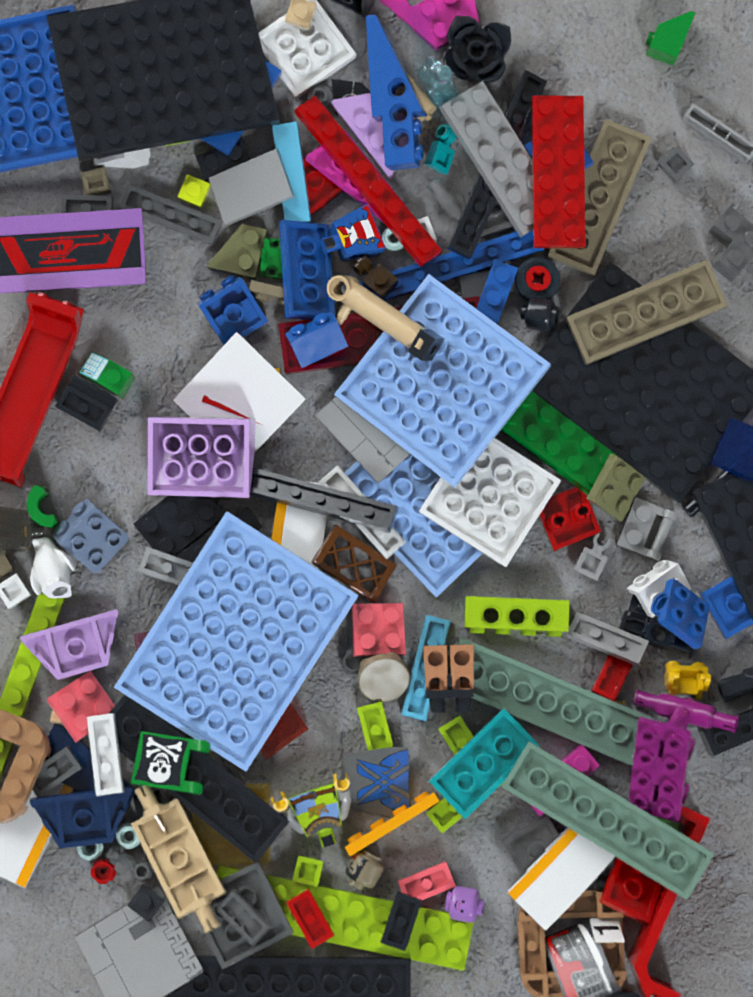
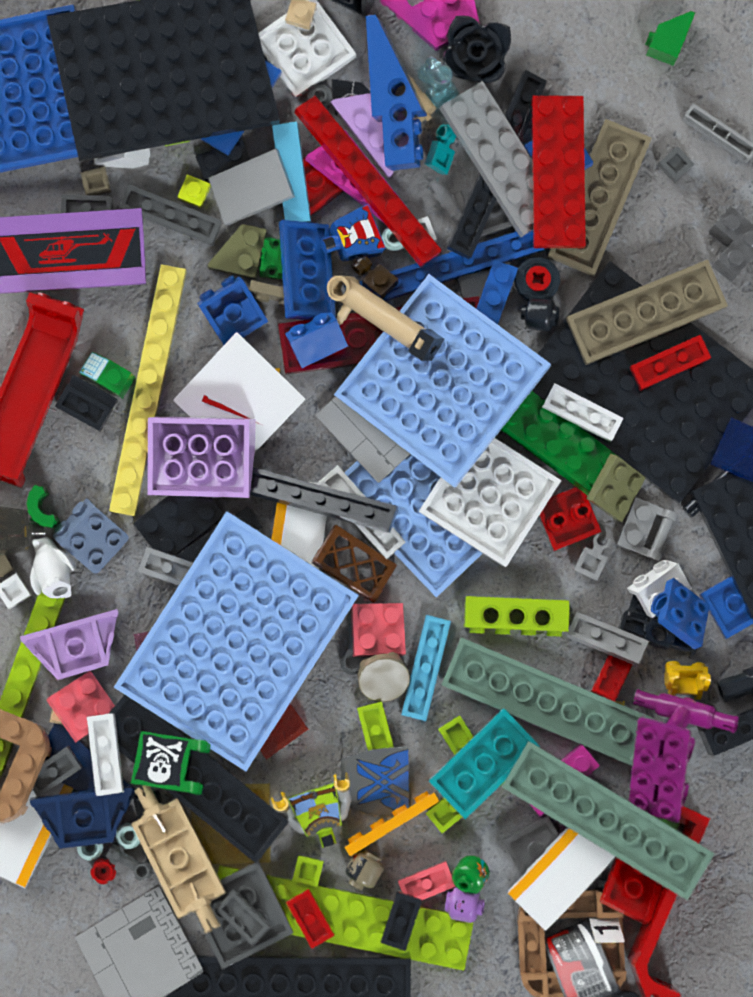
black plate [127,884,165,922] -> none
nougat hips [423,645,474,713] -> none
none -> light yellow plate [109,264,187,517]
none -> green head [452,855,490,894]
none -> white plate [542,383,623,442]
none -> red plate [630,335,711,391]

